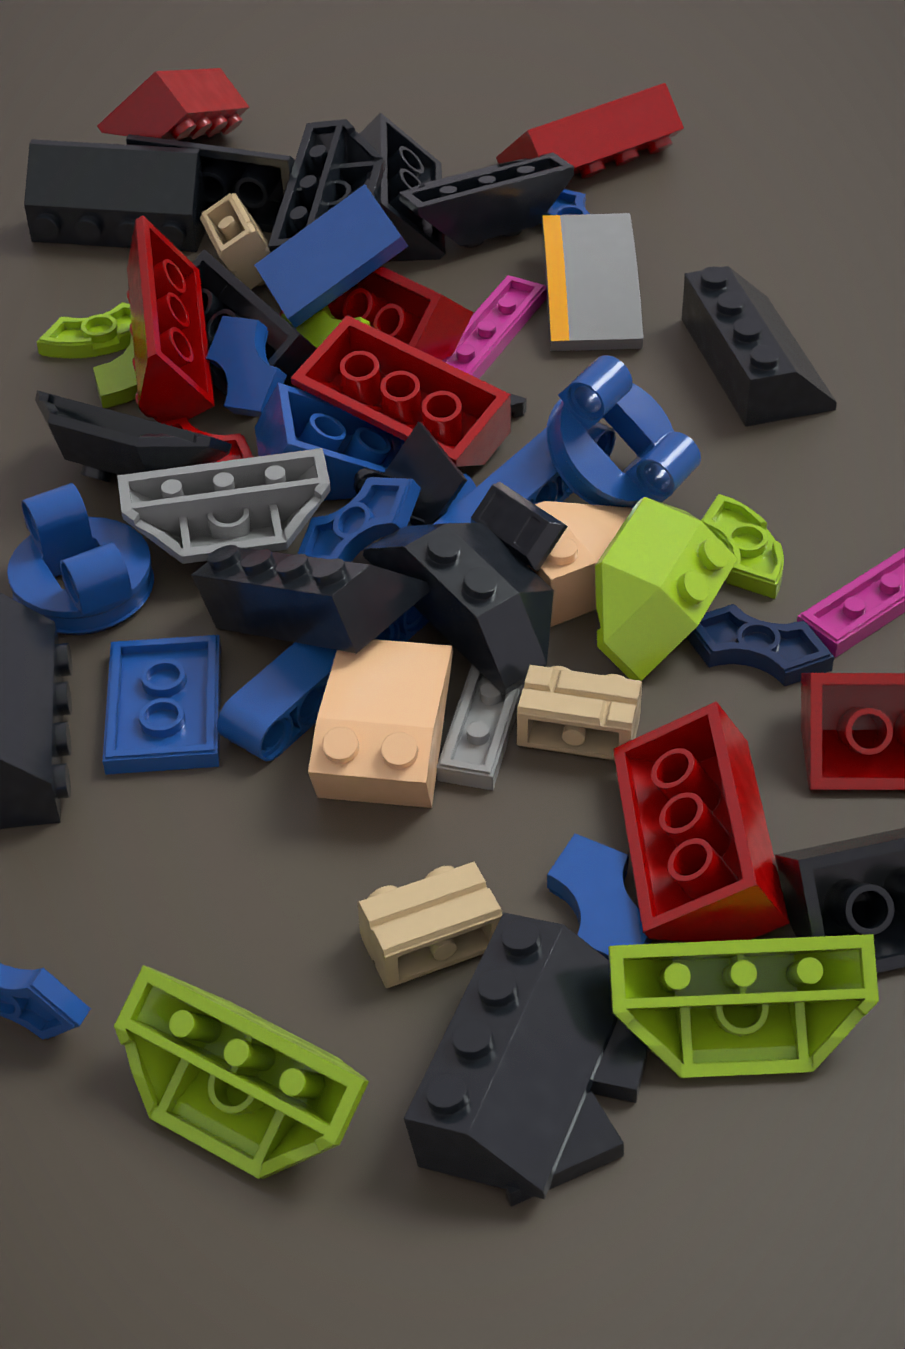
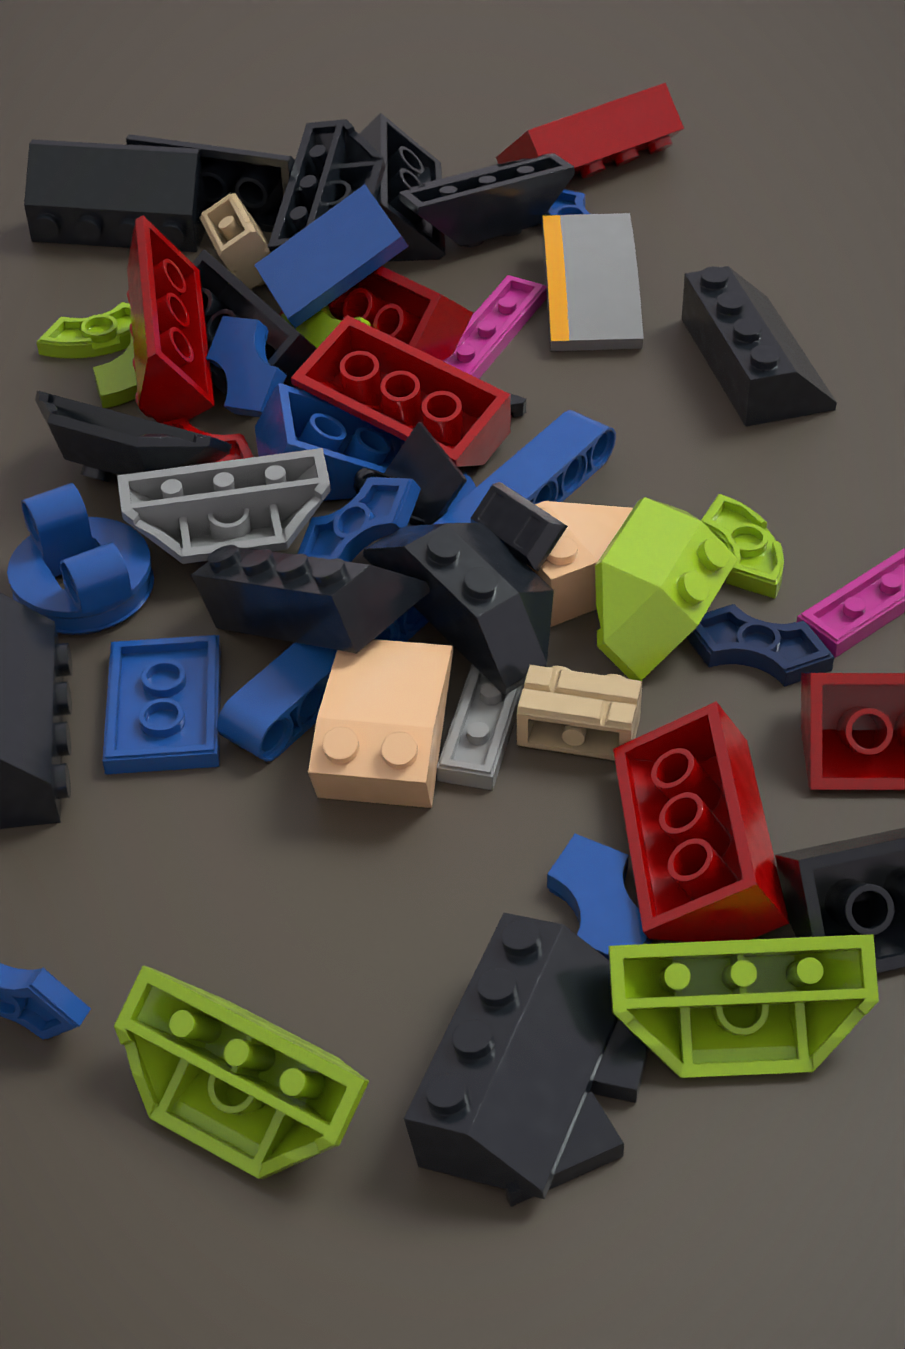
red slope [97,68,250,141] -> none
tan brick [357,862,502,988] -> none
blue piece [546,355,701,508] -> none

